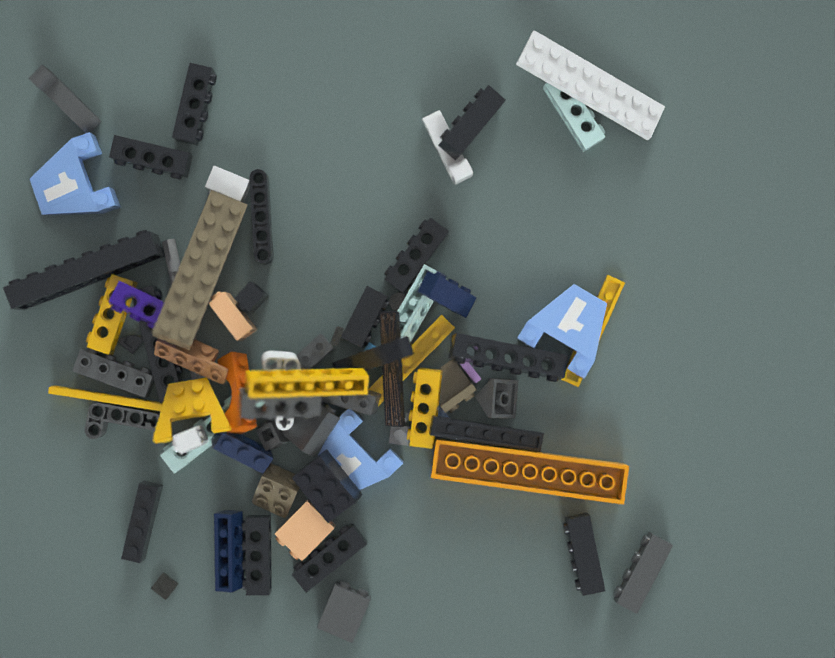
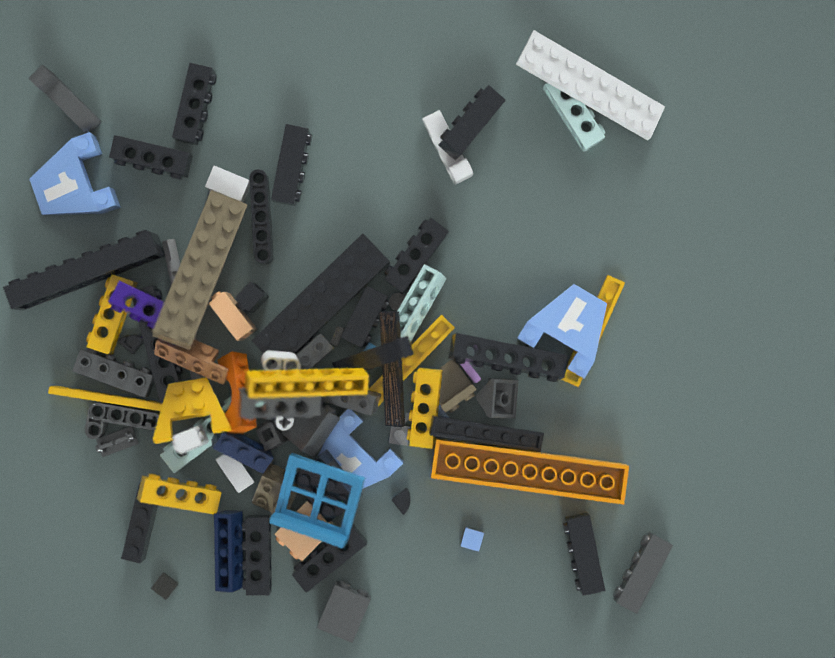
dark blue brick [417,271,476,318] -> none
none -> dark grey hinge [95,426,139,457]
none -> yellow brick [137,474,222,514]
none -> white slope [216,454,254,493]
none -> black brick [251,234,390,364]
none -> dark azure window [269,453,365,548]
none -> black brick [271,124,312,206]
none -> black tile [391,488,411,515]
none -> light blue tile [460,527,484,552]

